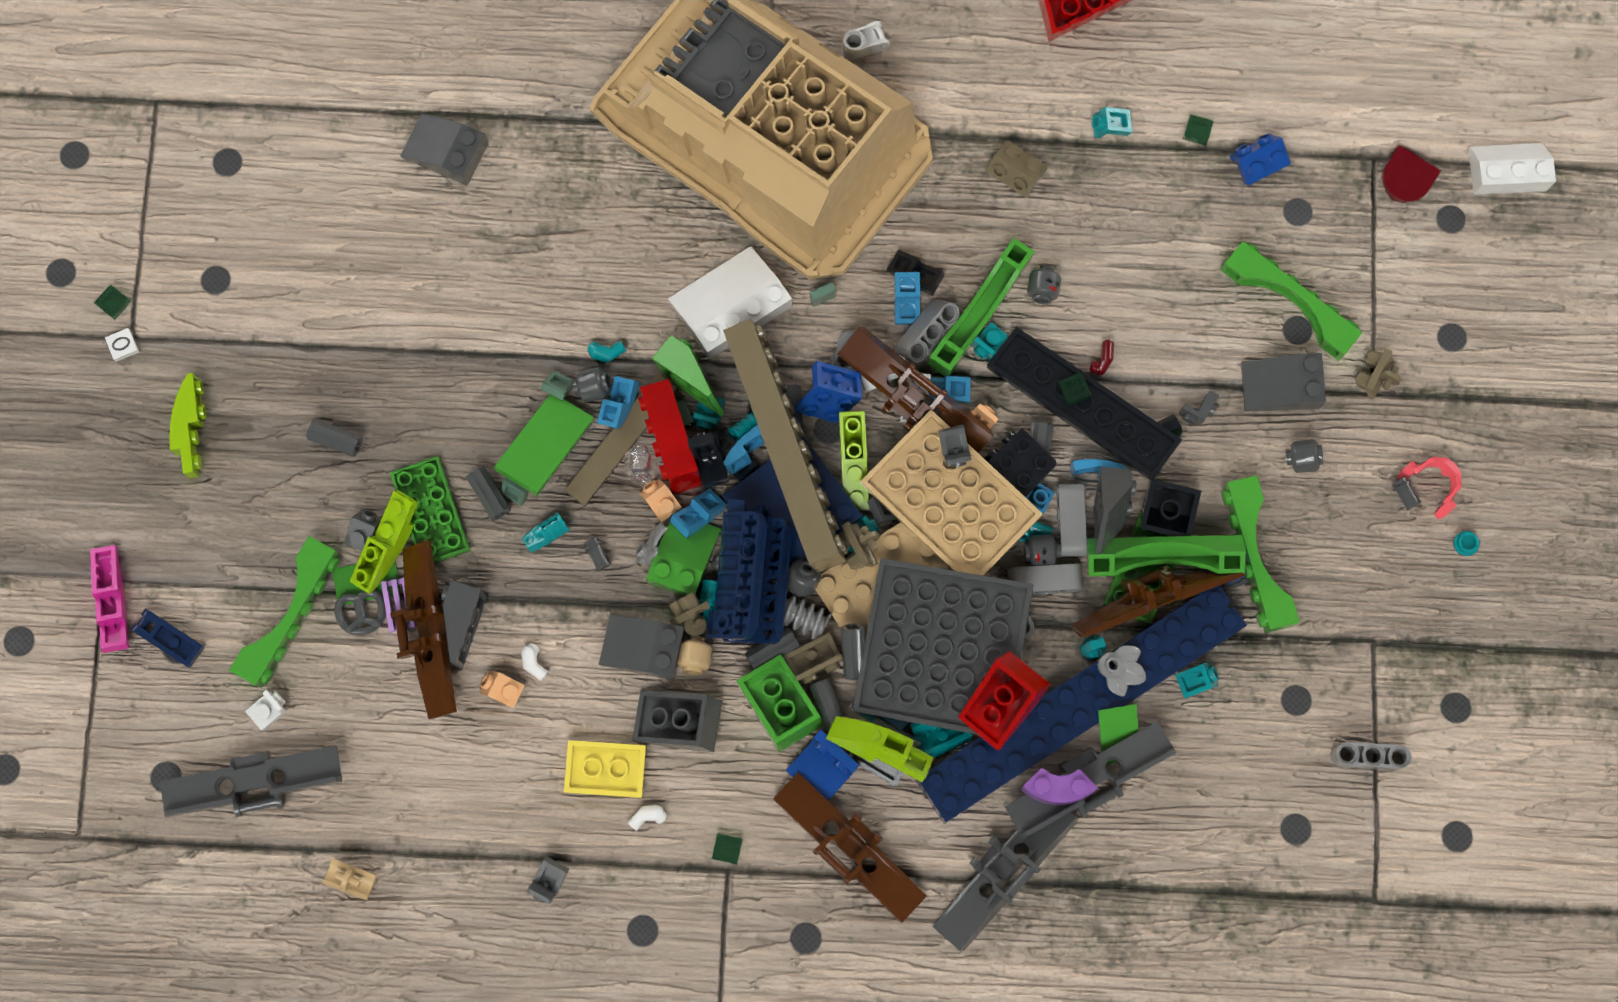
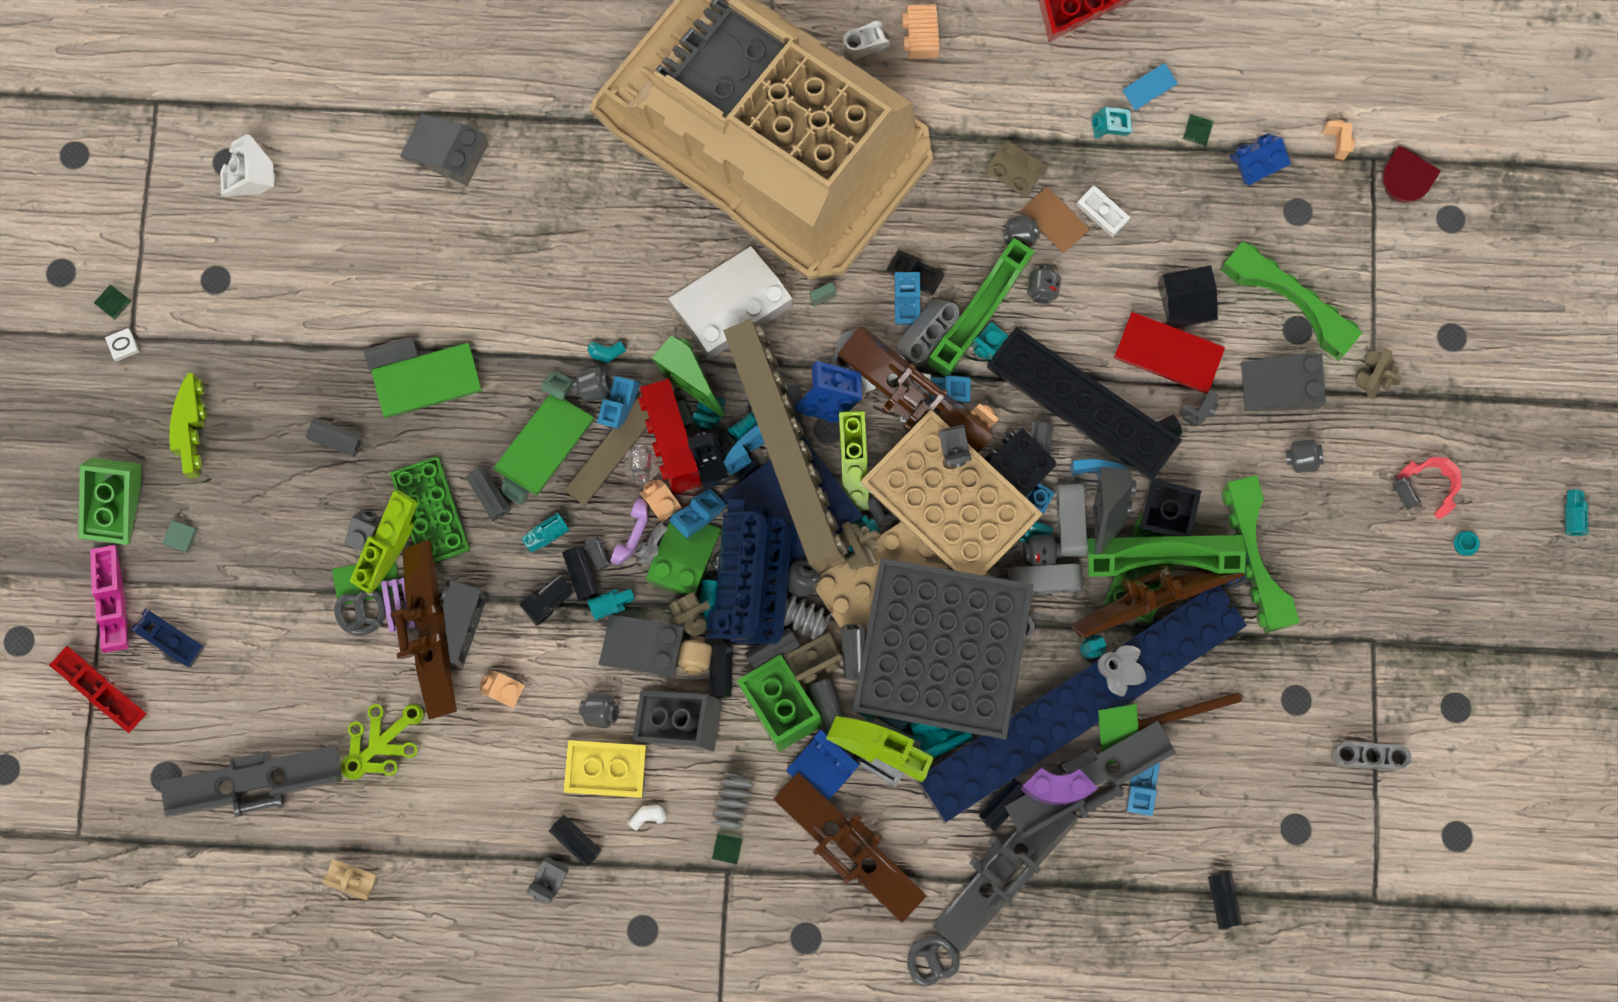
bright green arch [229,536,340,688] -> none
white bracket [245,689,287,732] -> none
white arm [521,643,549,682] -> none
red slope [958,651,1050,751] -> none
clear green tile [1058,372,1092,406] -> none
dark red arm [1090,340,1114,376] -> none
teal bracket [1175,662,1219,699] -> none
white slope [1468,143,1556,195] -> none
none -> red slope [49,645,147,733]
none -> bright green slope [78,458,141,545]
none -> sand green tile [162,520,197,553]
none -> white slope [220,134,275,197]
none -> lime plant [340,704,425,780]
none -> dark grey axle [364,336,419,372]
none -> bright green tile [371,343,482,419]
none -> black piece [520,575,574,626]
none -> black axle [548,815,602,867]
none -> black axle [562,546,600,602]
none -> dark grey head [579,693,619,728]
none -> teal hinge [587,589,635,621]
none -> lavender bar [610,497,648,565]
none -> black axle [709,644,732,698]
none -> light grey piece [710,772,755,830]
none -> light nougat brick [902,4,939,59]
none -> dark grey piece [907,936,960,987]
none -> black axle [978,778,1026,832]
none -> dark grey head [1002,215,1040,247]
none -> medium nougat sticker [1021,186,1090,253]
none -> white plate [1076,185,1131,238]
none -> red tile [1113,312,1226,394]
none -> dark azure slope [1122,63,1178,111]
none -> dark azure slope [1126,762,1160,816]
none -> reddish brown piece [1138,693,1243,732]
none -> black slope [1158,265,1218,328]
none -> black axle [1208,872,1243,929]
none -> light nougat bracket [1322,119,1355,160]
none -> teal hinge [1564,489,1589,536]

